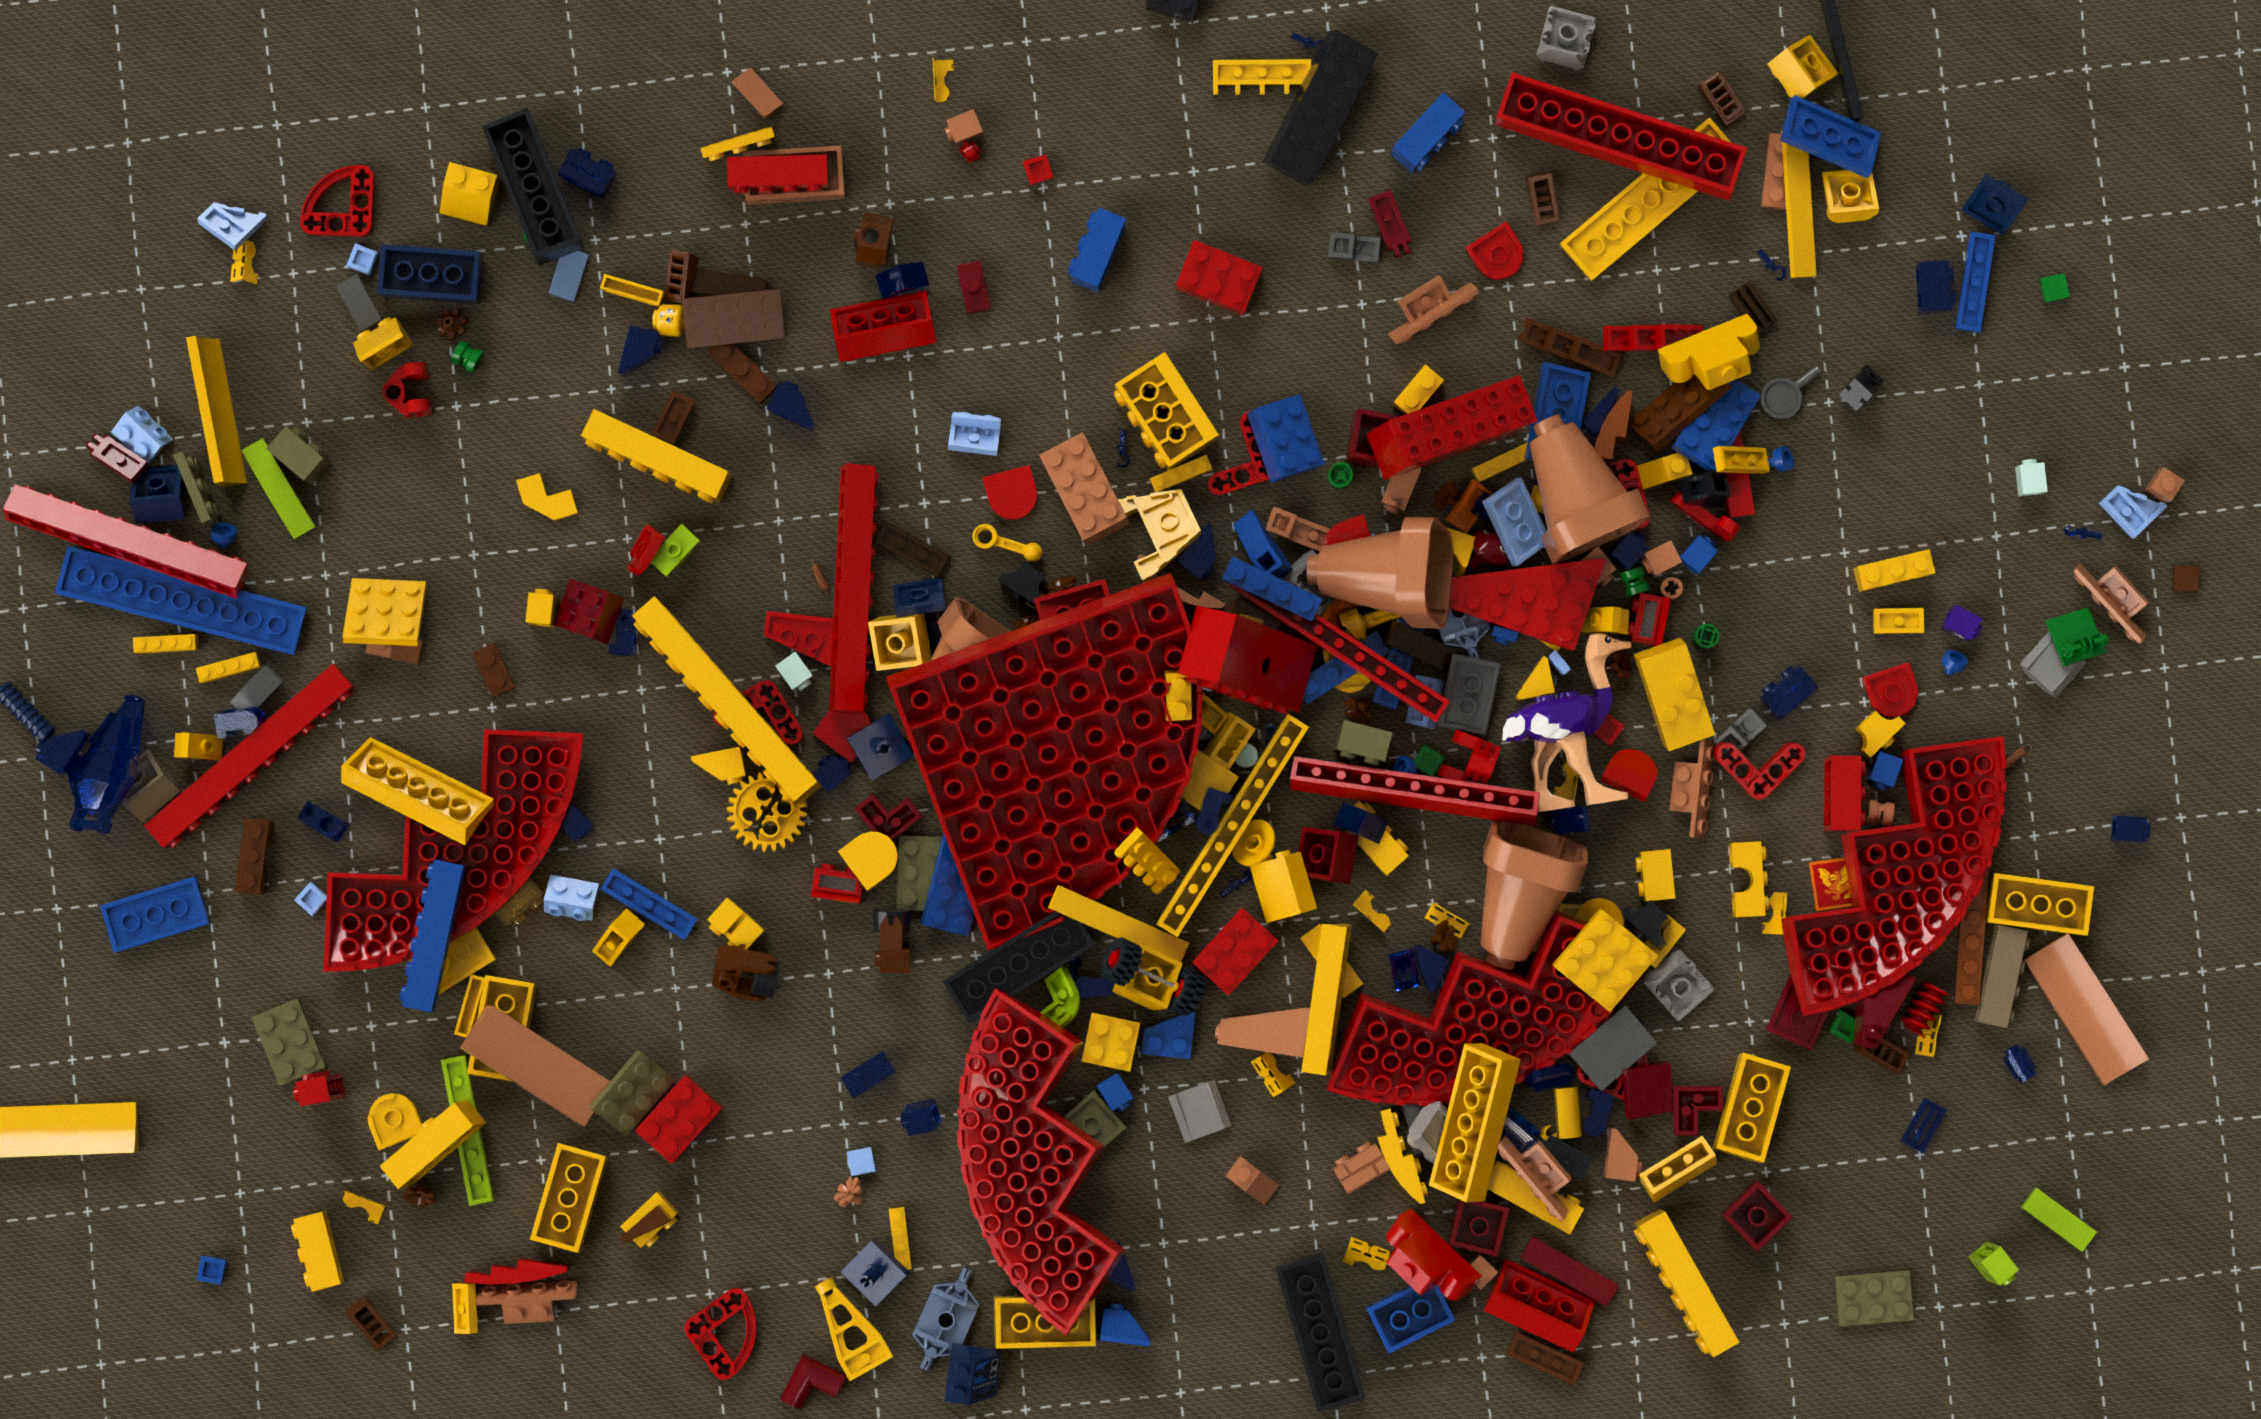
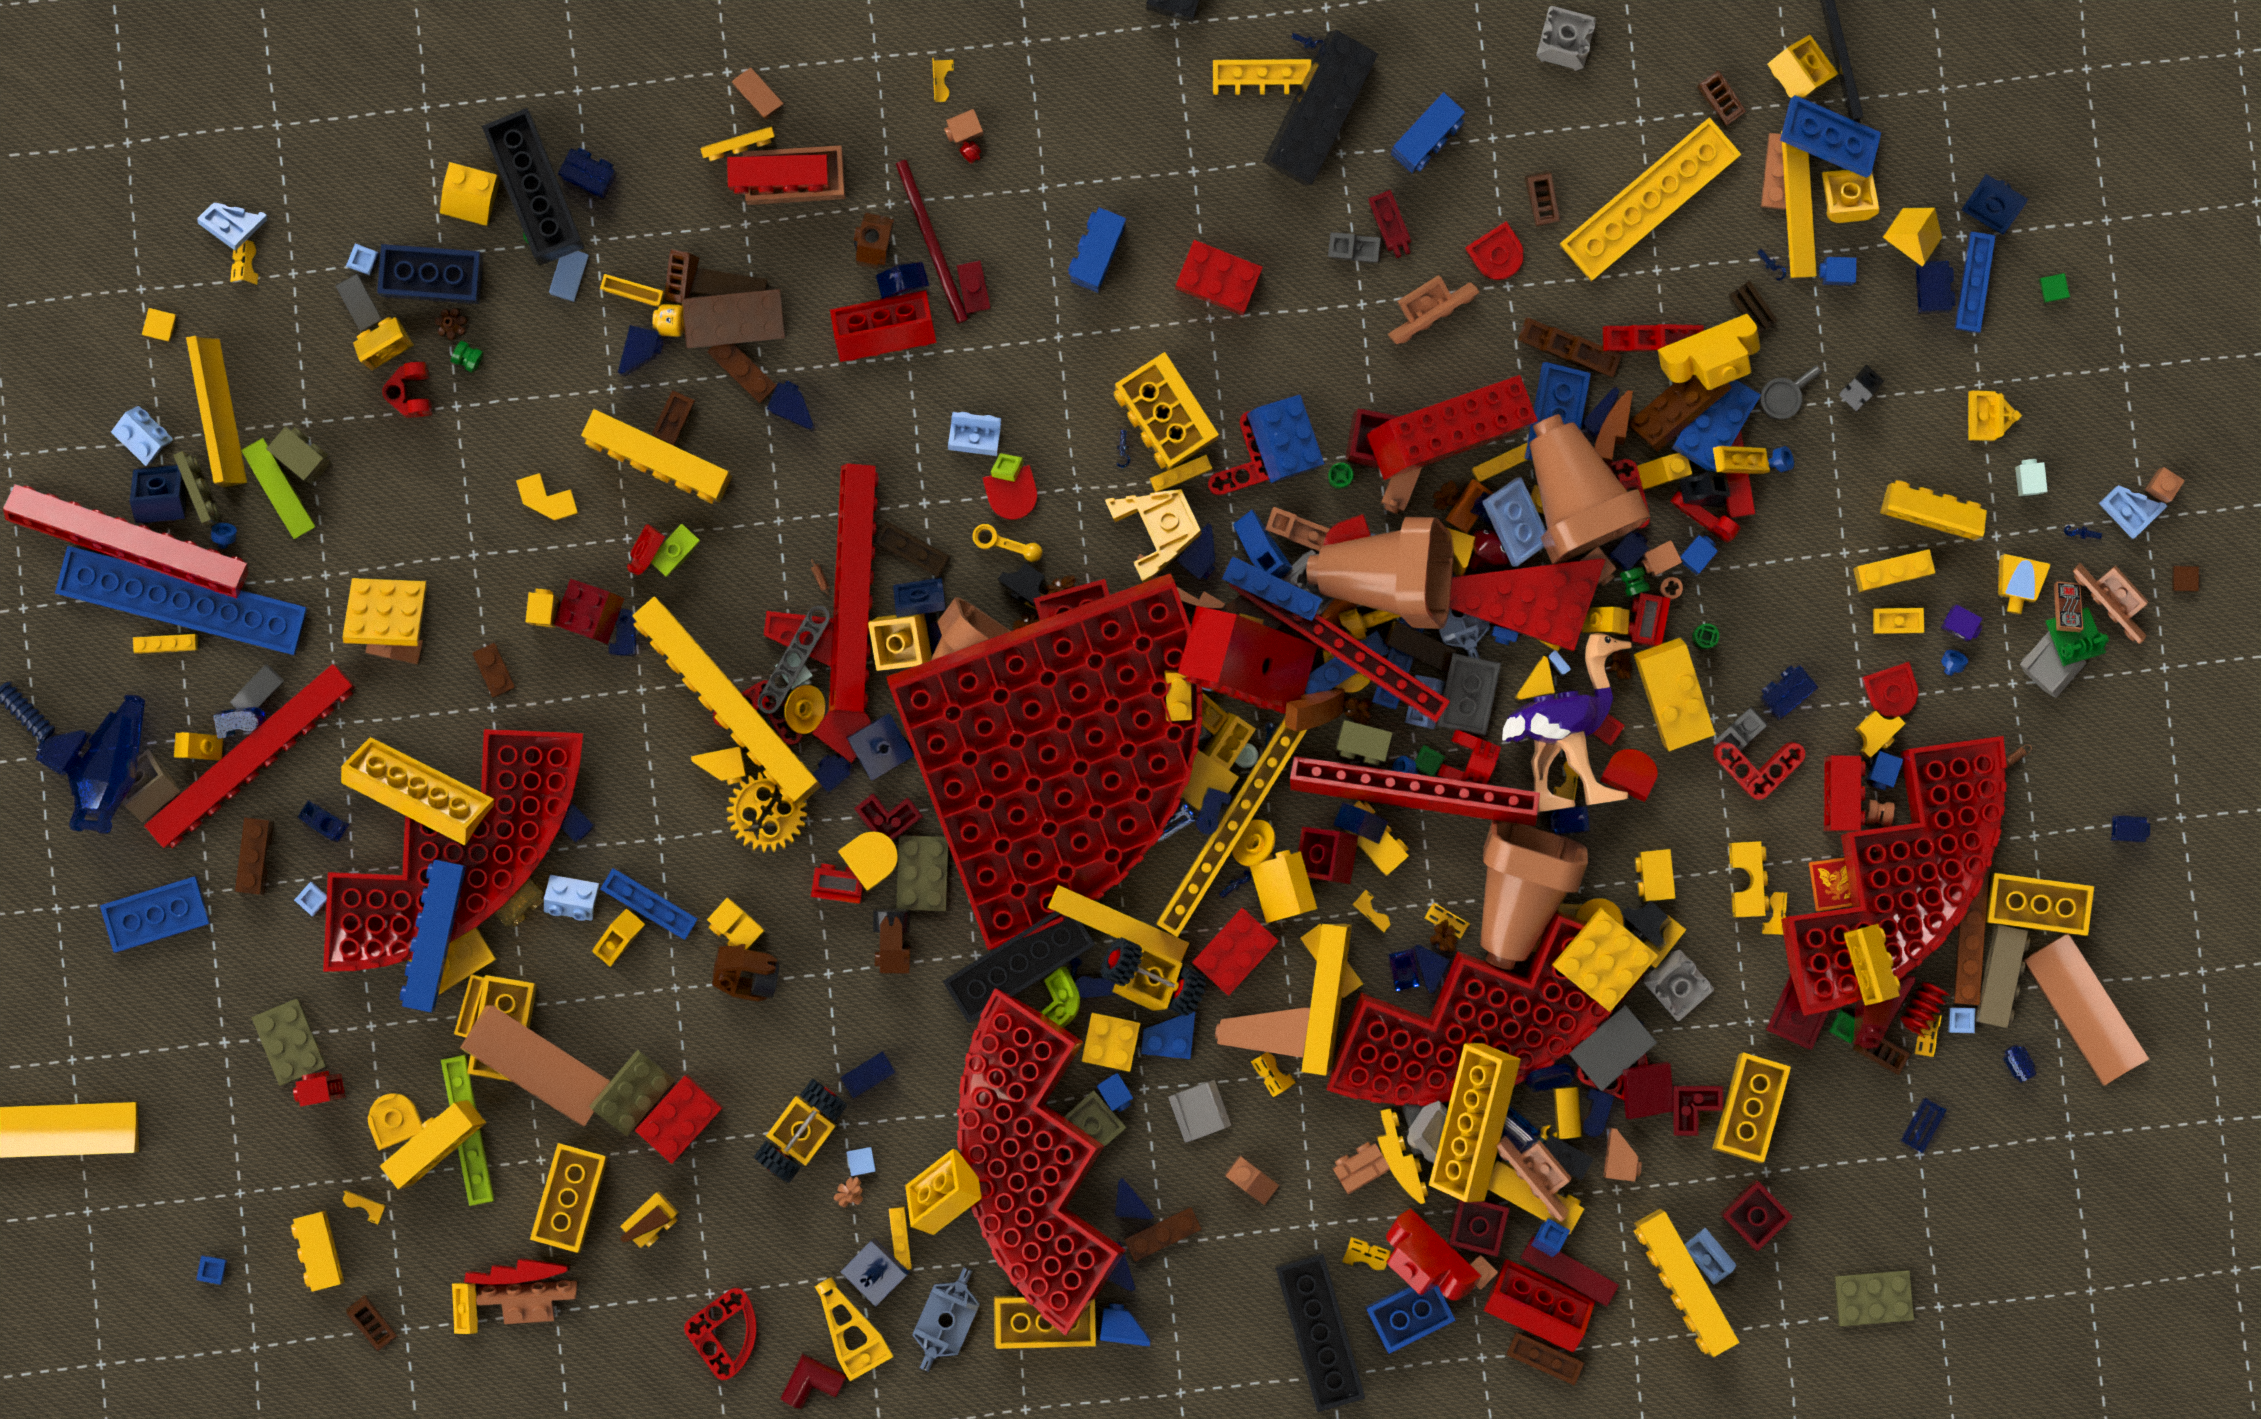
hinge [85,433,149,484] -> none
yellow piece [196,652,262,684] -> none
red beam [300,165,375,238] -> none
reddish brown plant [402,1180,435,1208] -> none
clear blue brick [901,1098,942,1136] -> none
blue plate [920,832,974,936] -> none
dark blue slope [944,1344,1002,1405] -> none
red plate [1023,154,1054,186] -> none
nougat brick [1039,432,1131,546] -> none
yellow hinge [1115,828,1181,894] -> none
yellow brick [1392,364,1444,415] -> none
red brick [1495,72,1747,201] -> none
yellow brick [1639,1136,1717,1203] -> none
nougat bracket [1669,739,1715,839] -> none
lime brick [1968,1242,2019,1286] -> none
lime tile [2021,1187,2097,1252] -> none
none -> yellow piece [142,308,177,342]
none -> brick [754,1079,848,1183]
none -> dark grey beam [758,606,830,714]
none -> yellow dish [784,685,825,734]
none -> dark red piece [895,160,968,324]
none -> yellow slope [905,1149,981,1235]
none -> lime tile [991,453,1024,482]
none -> clear blue slope [1115,1177,1154,1219]
none -> reddish brown plate [1124,1207,1202,1262]
none -> dark orange slope [1285,688,1345,732]
none -> blue brick [1531,1218,1570,1257]
none -> light blue slope [1684,1228,1736,1285]
none -> blue brick [1819,257,1857,286]
none -> yellow slope [1844,924,1900,1006]
none -> yellow slope [1880,480,1987,541]
none -> yellow slope [1883,208,1942,266]
none -> light blue tile [1948,1008,1975,1033]
none -> yellow slope [1968,391,2022,441]
none -> yellow torso [1998,554,2050,614]
none -> tile [2054,582,2083,632]

